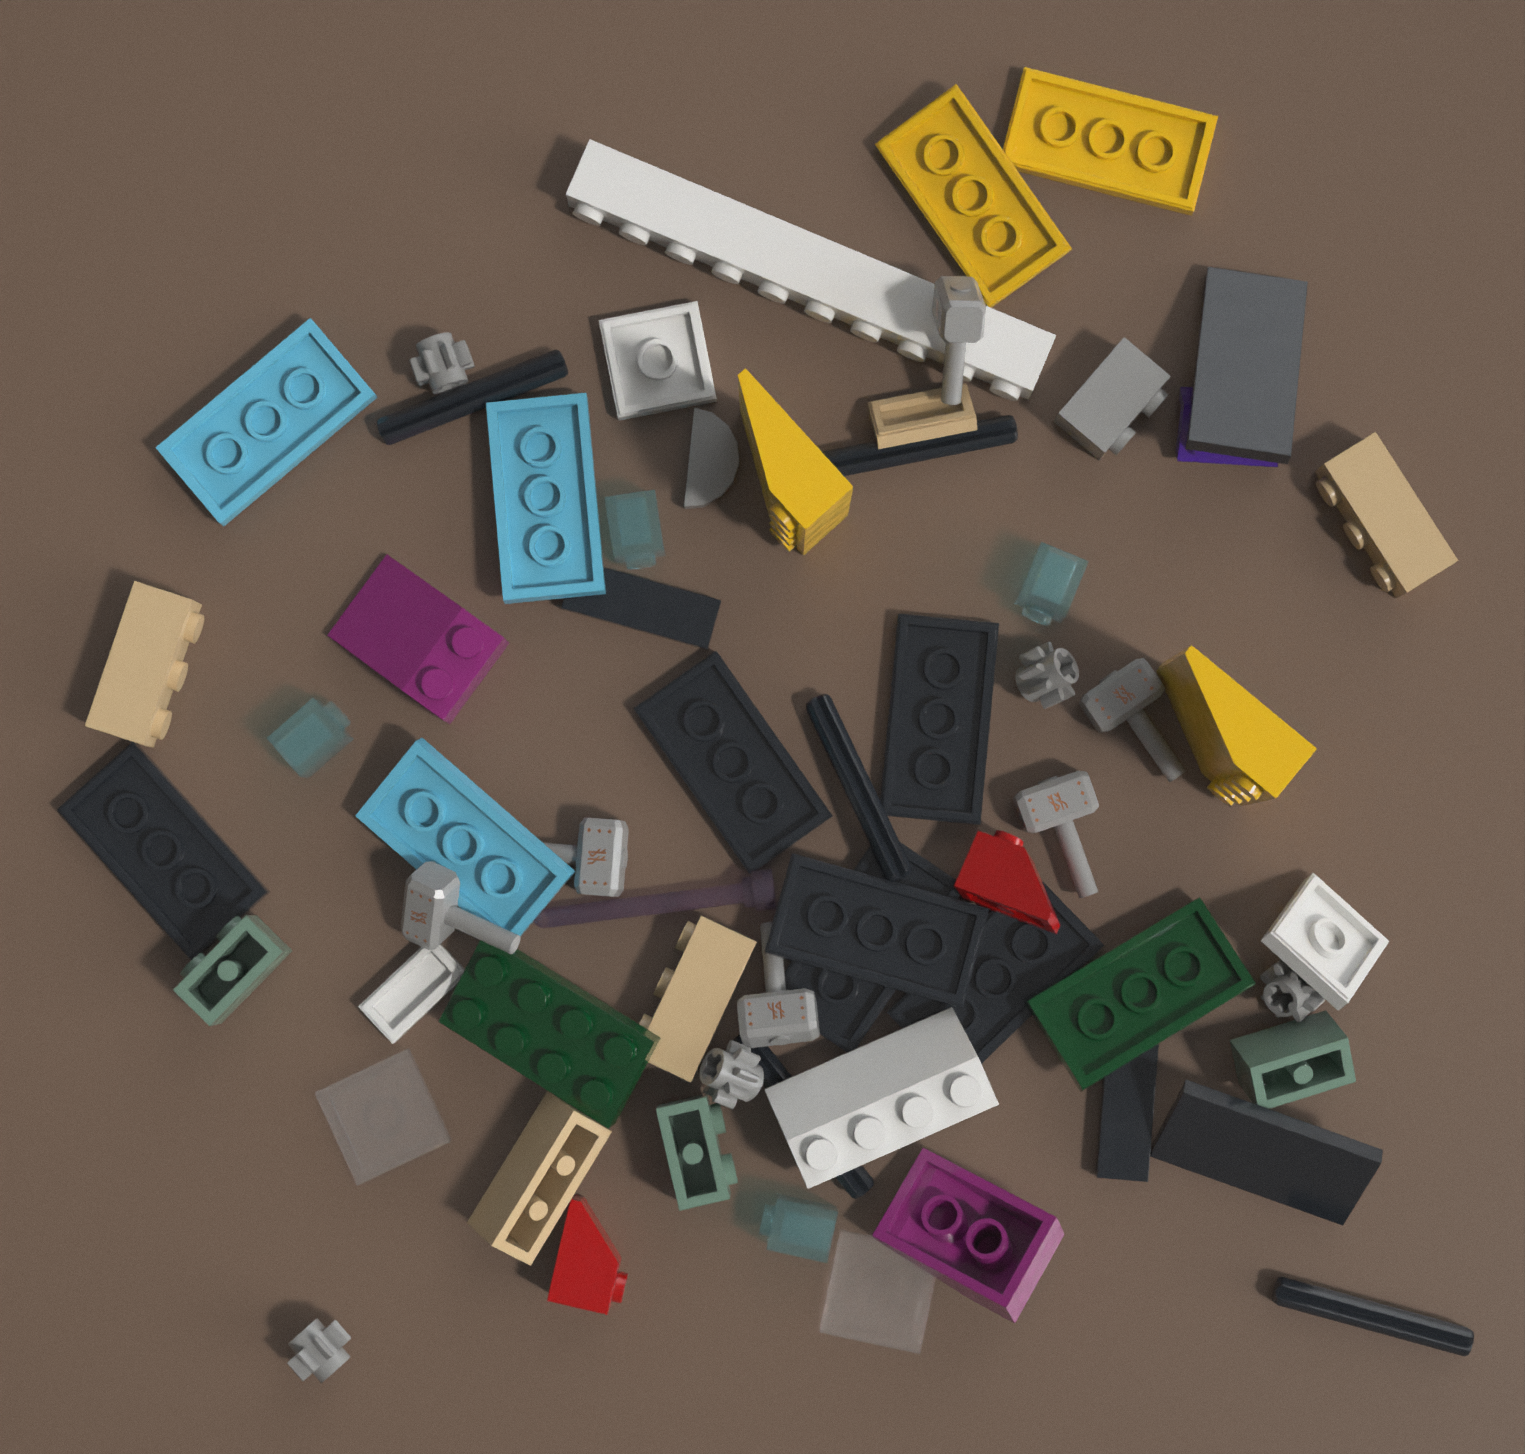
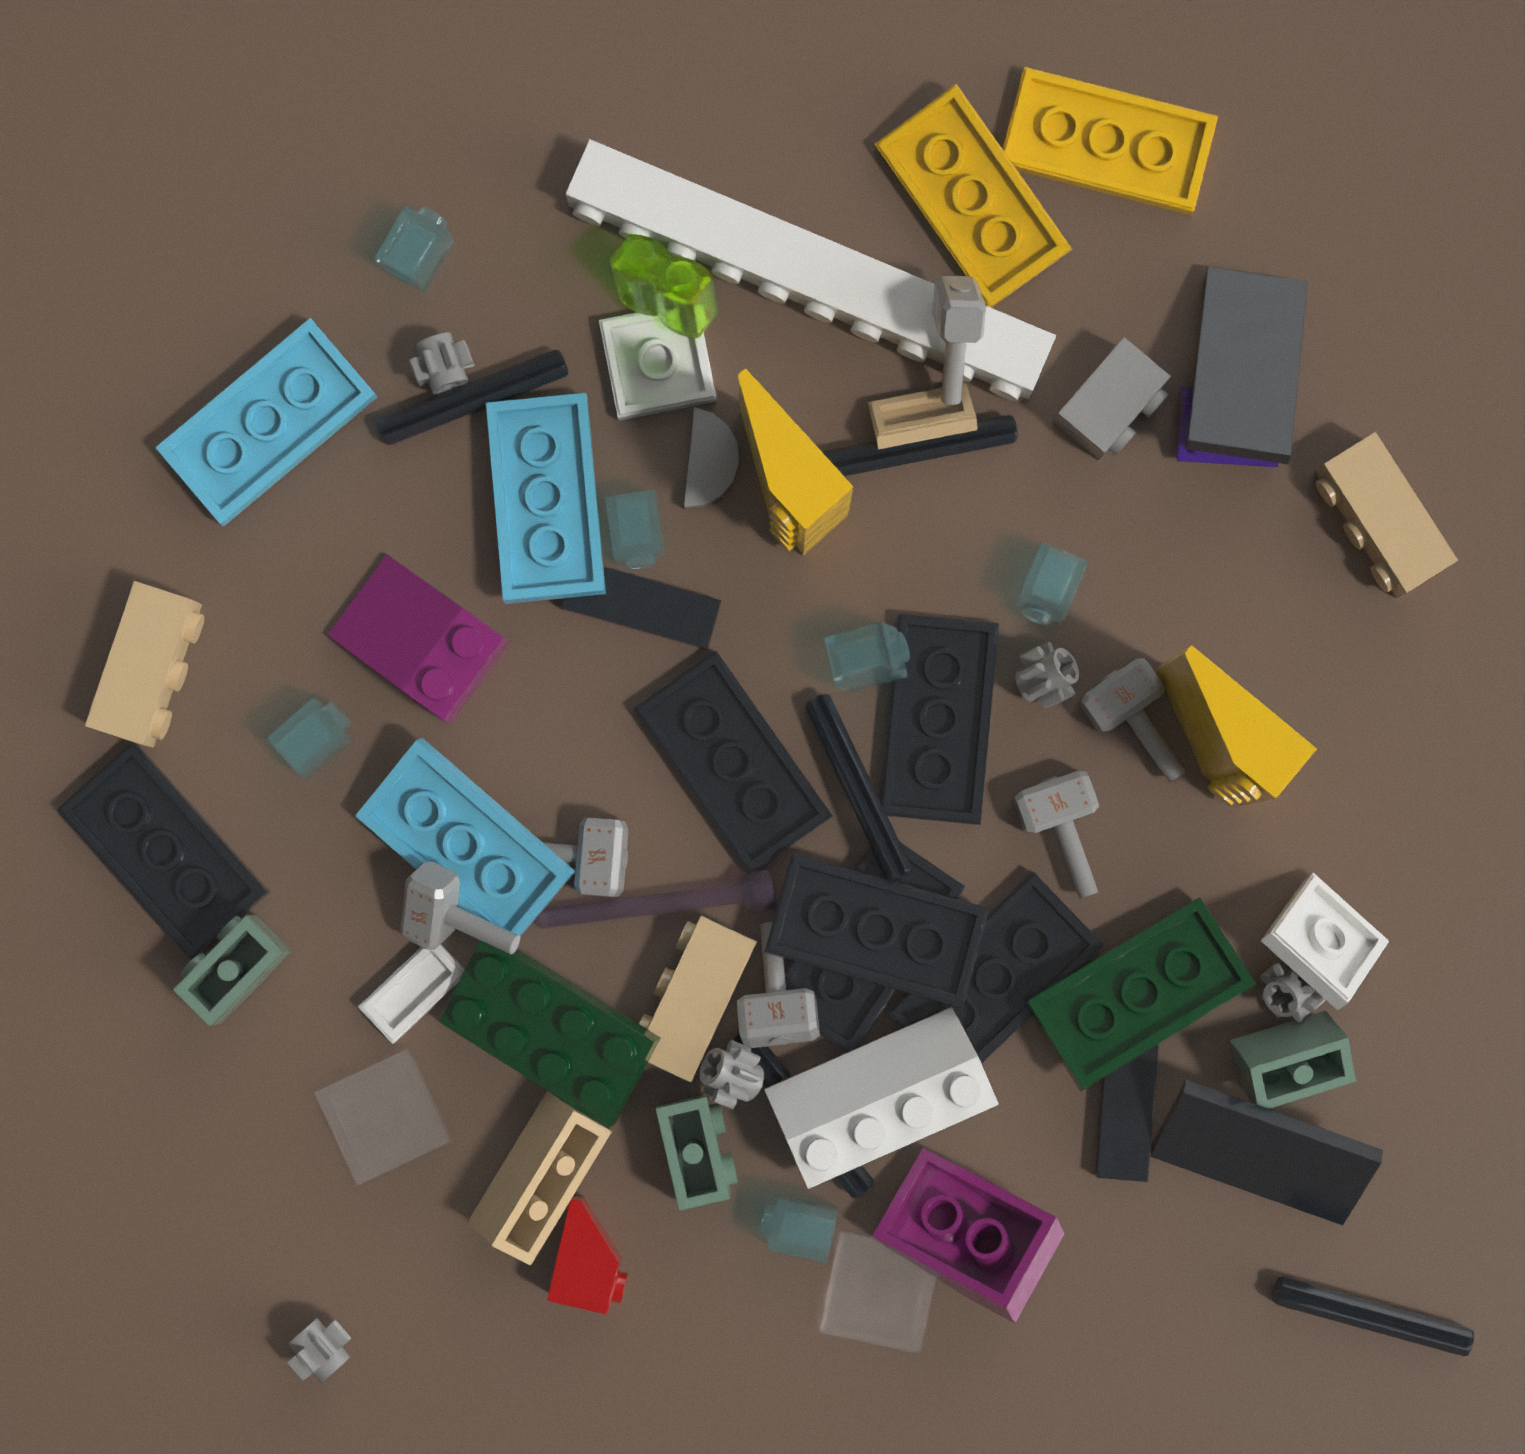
red slope [954,830,1060,935] -> none
none -> clear light blue brick [375,205,454,293]
none -> clear neon green brick [609,234,719,338]
none -> clear light blue brick [824,622,910,692]

